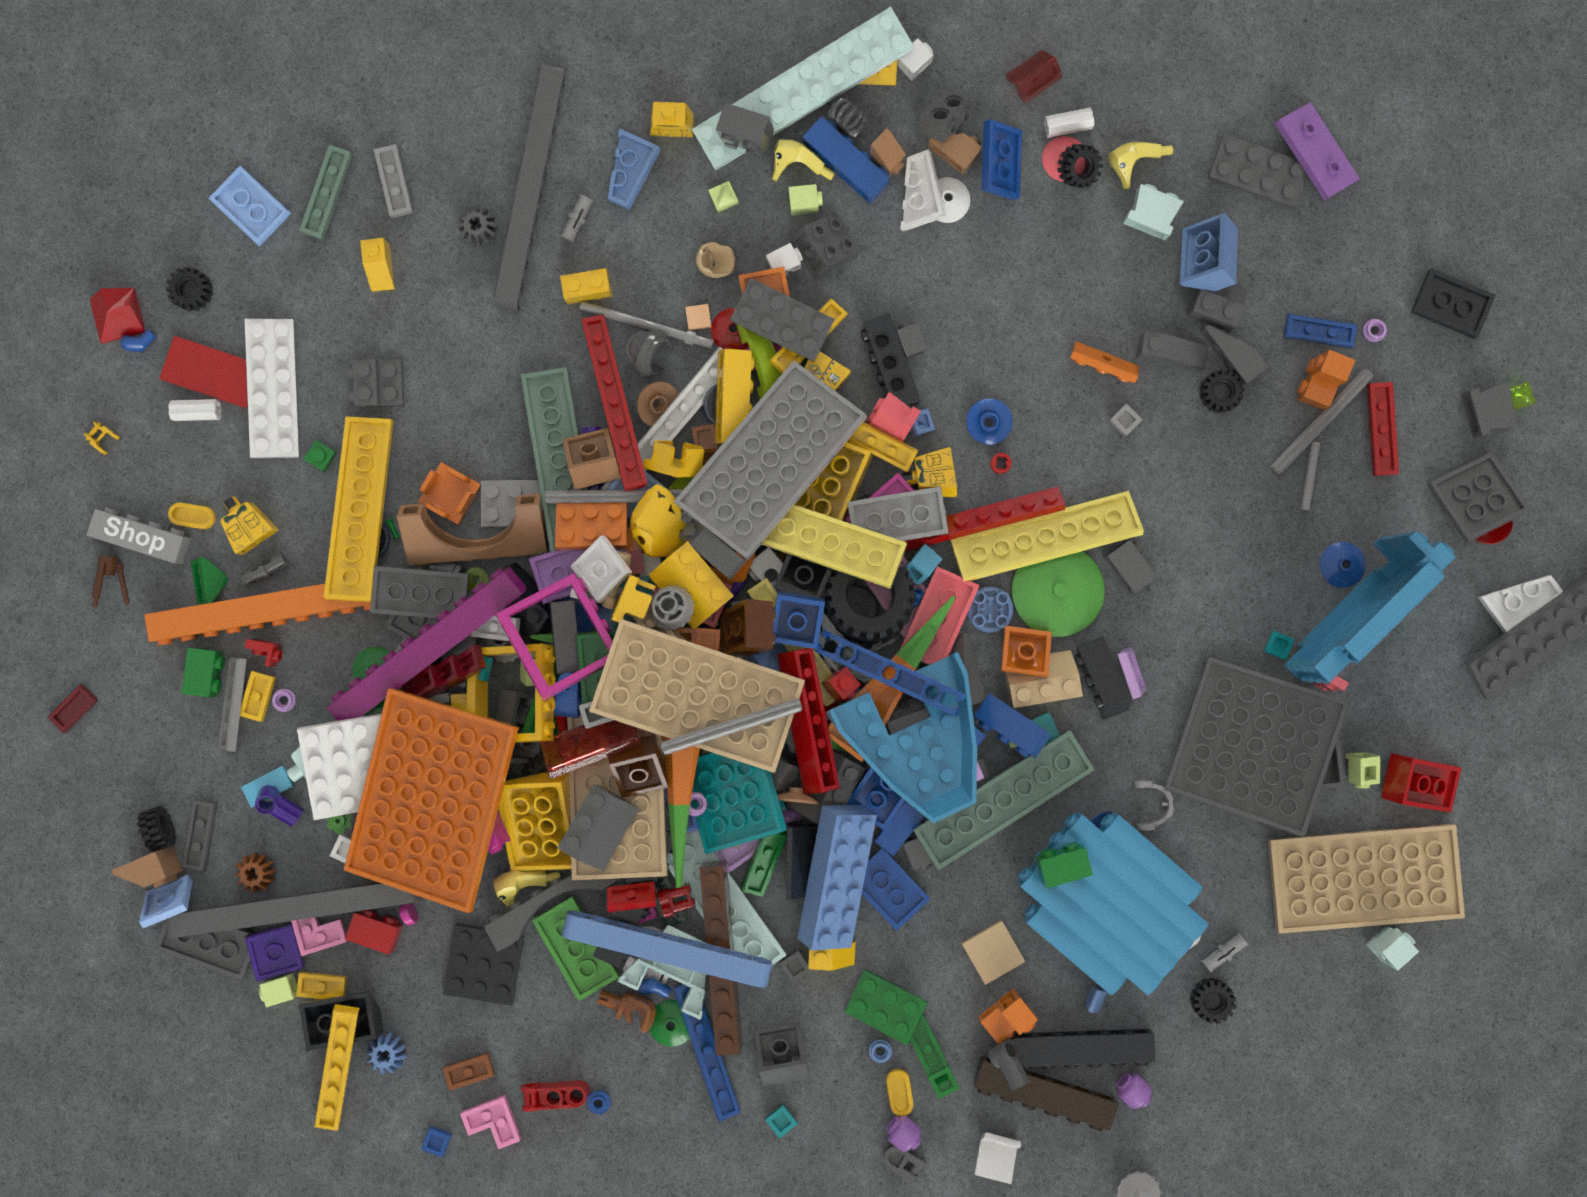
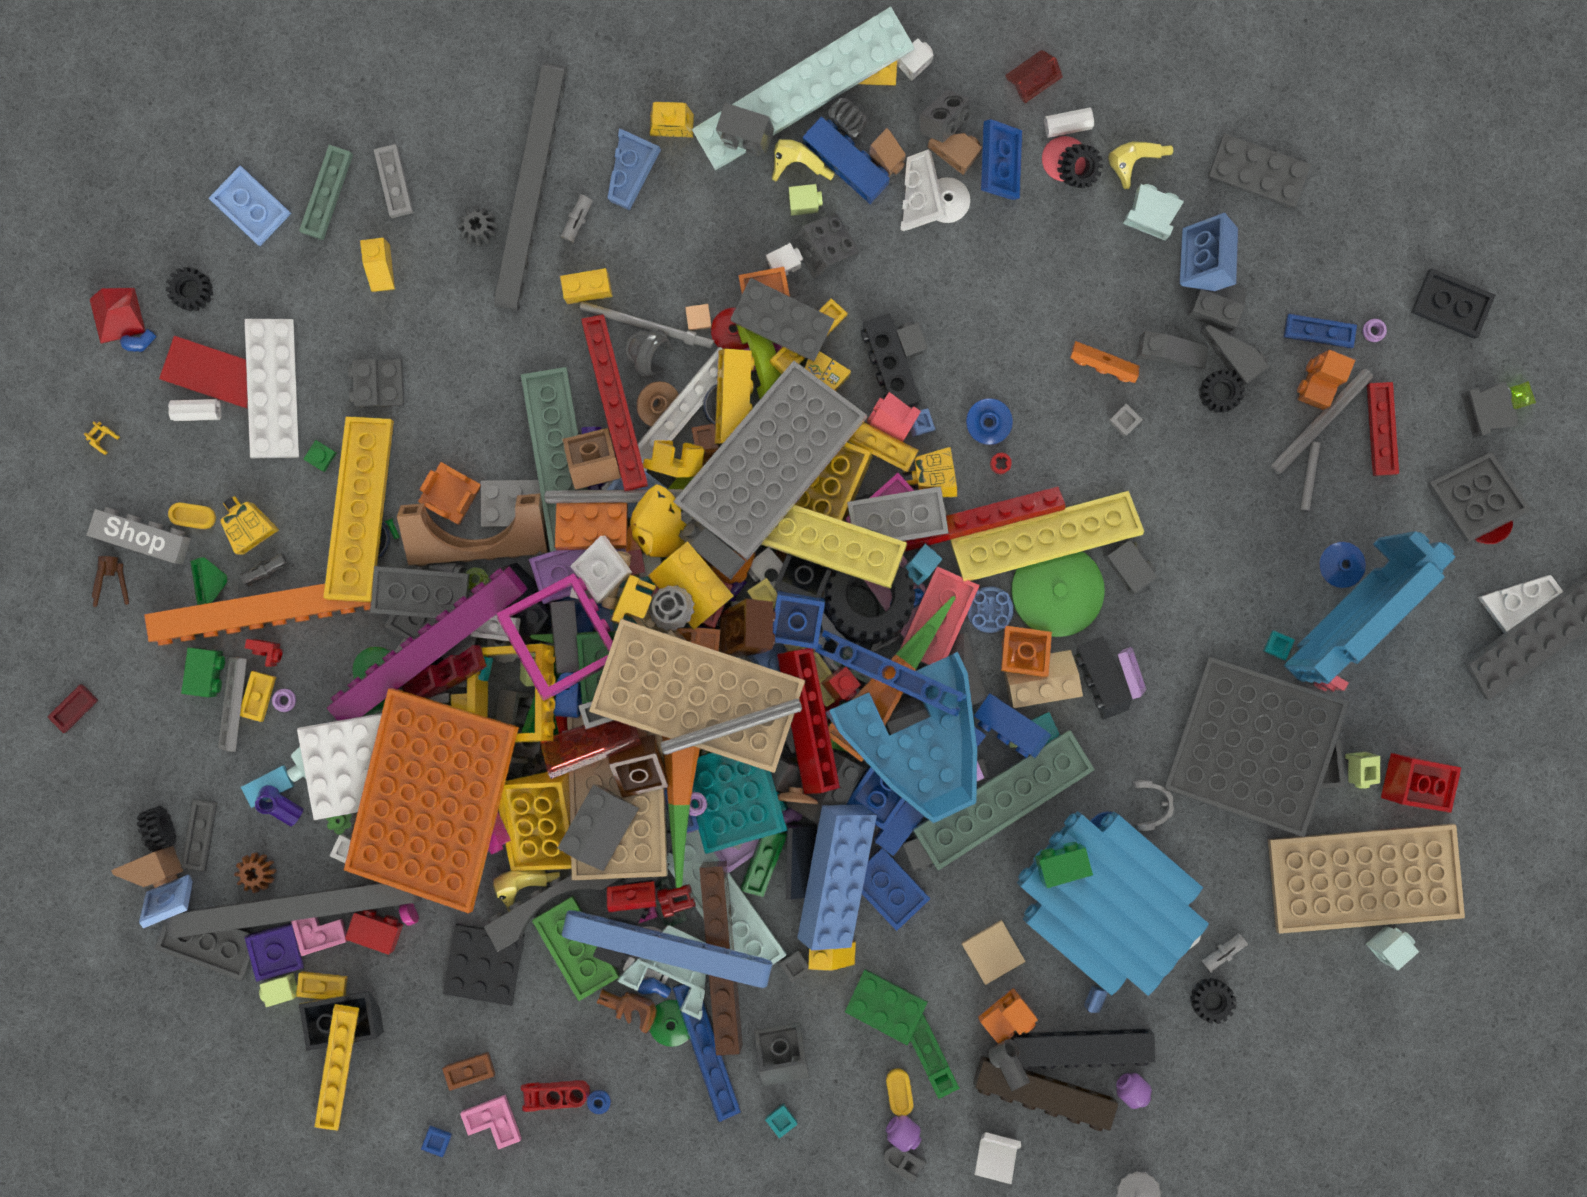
medium blue gear [366,1033,407,1074] -> none
tan hair [696,242,735,278] -> none
yellowish green tile [708,181,739,212] -> none
medium blue plate [869,1039,892,1063] -> none
medium lavender plate [1275,102,1360,201] -> none

